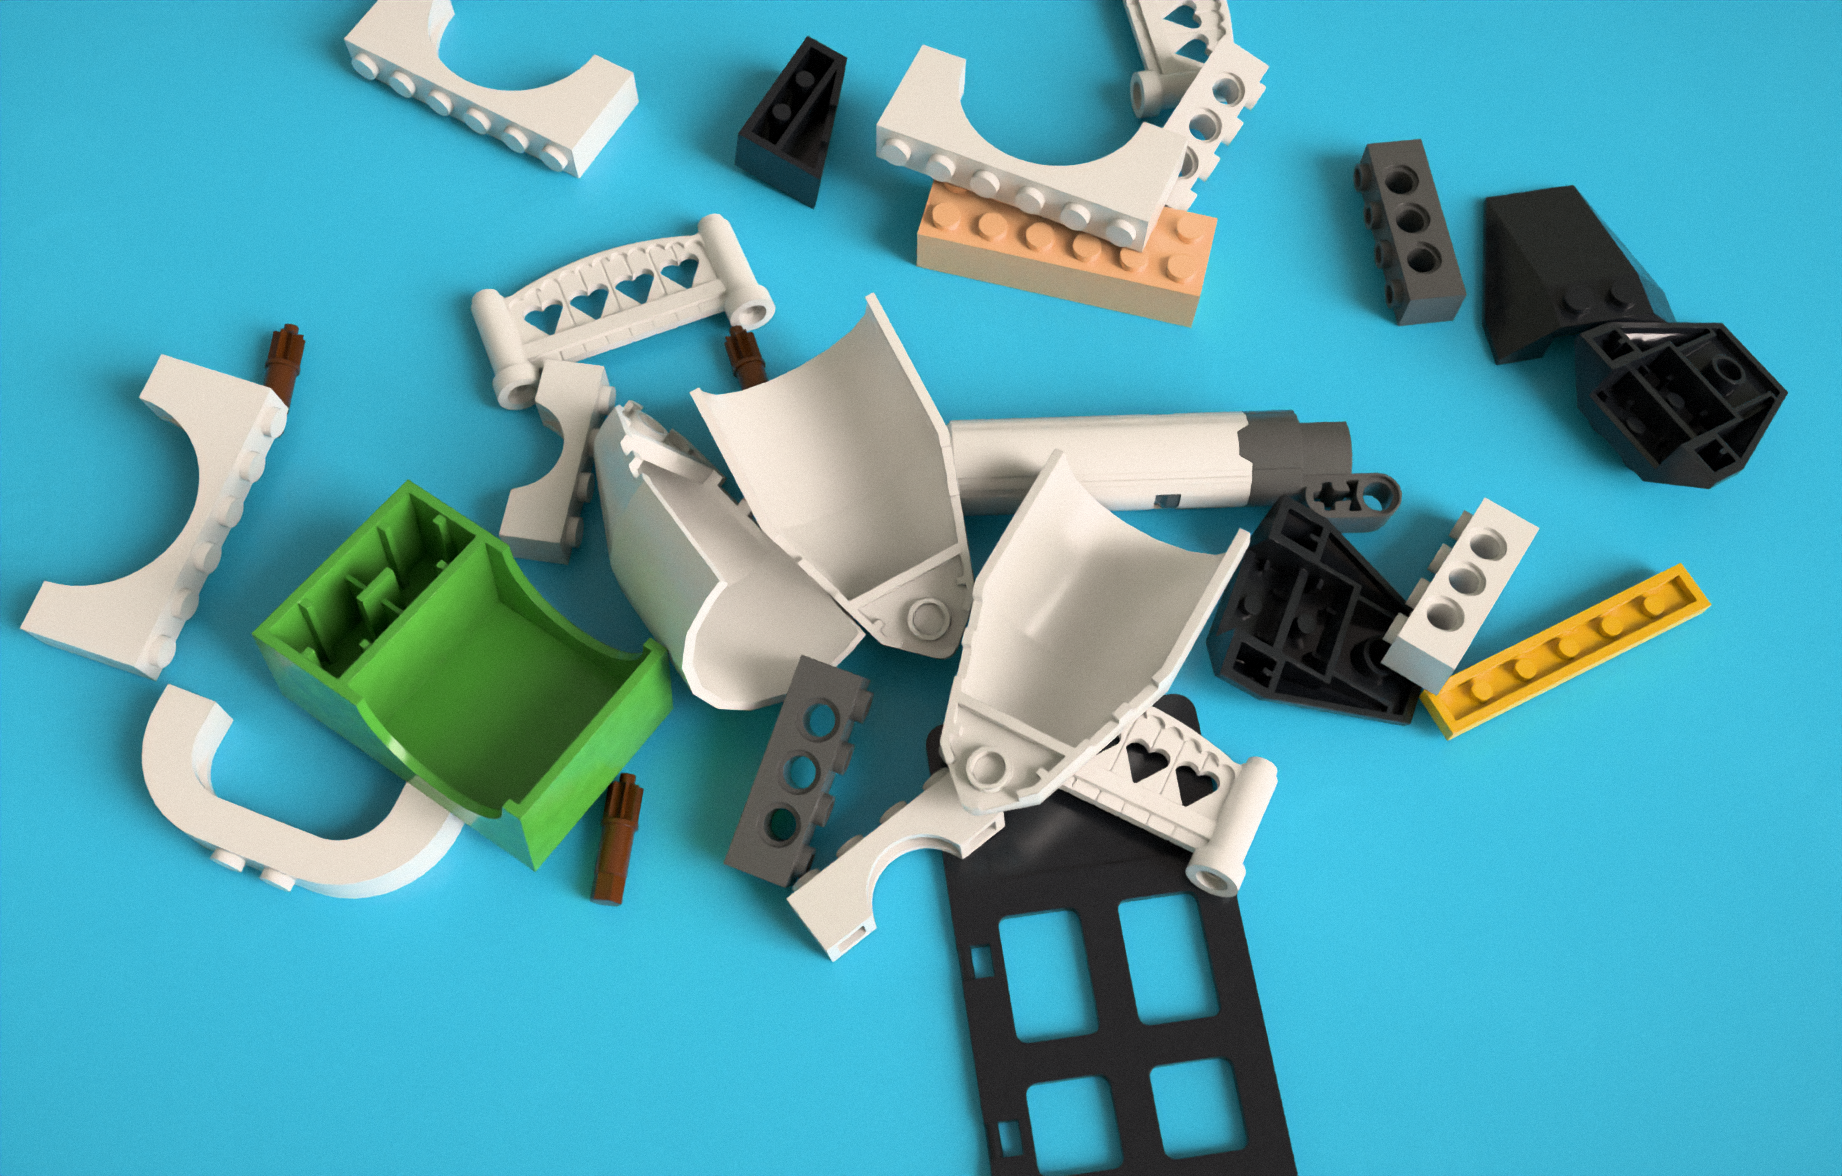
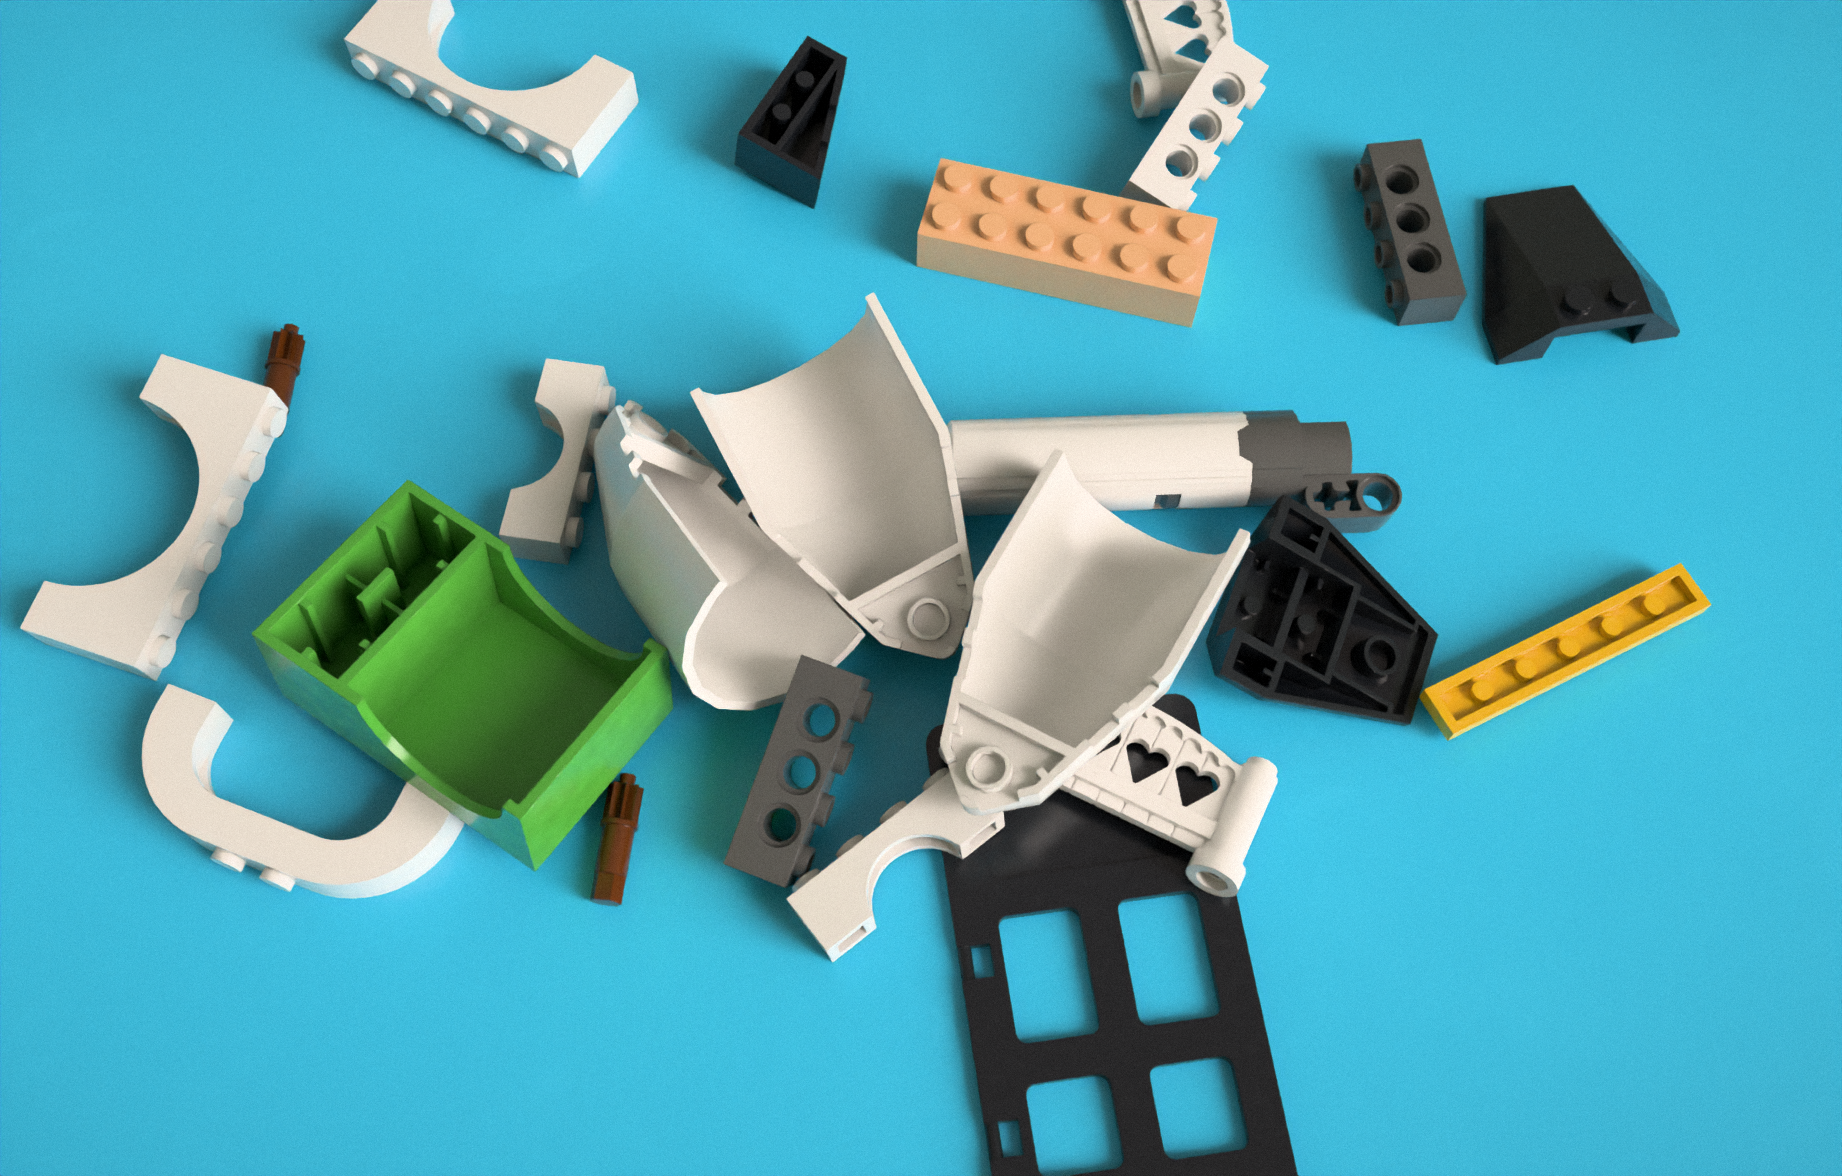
white piece [471,214,775,410] -> none
reddish brown piece [724,325,769,391] -> none
white arch [876,45,1189,253] -> none
white brick [1381,498,1540,696] -> none
black wedge [1574,322,1788,489] -> none

